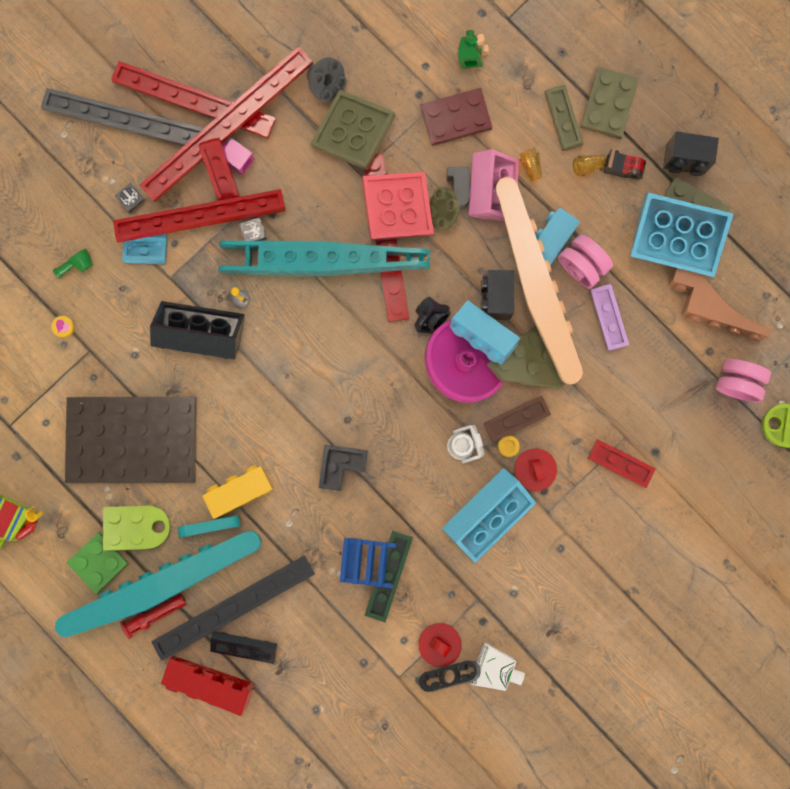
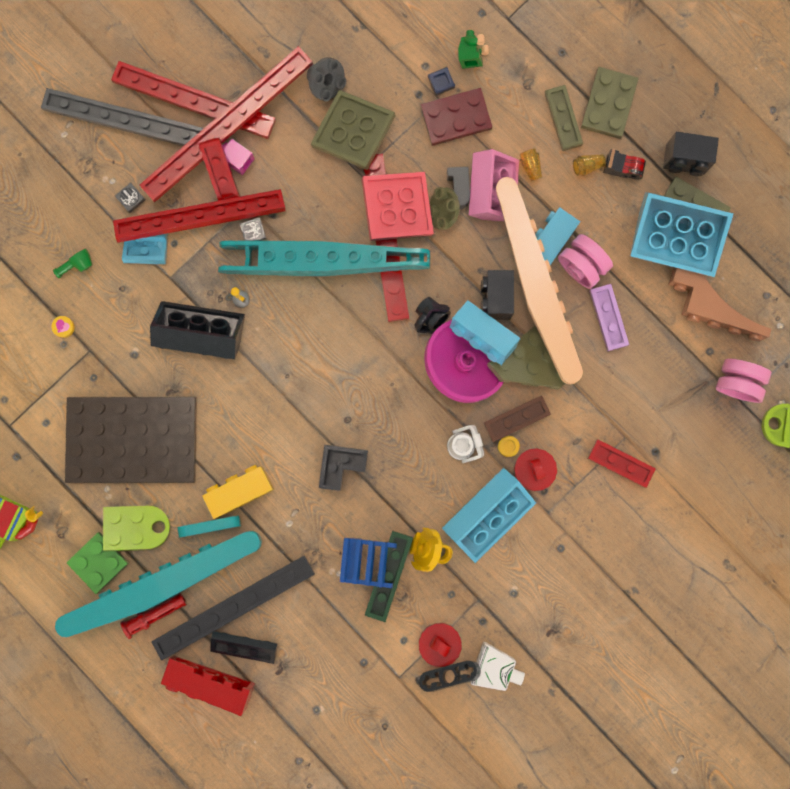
none -> yellow tile [410,527,453,572]
none -> dark blue tile [428,67,455,96]

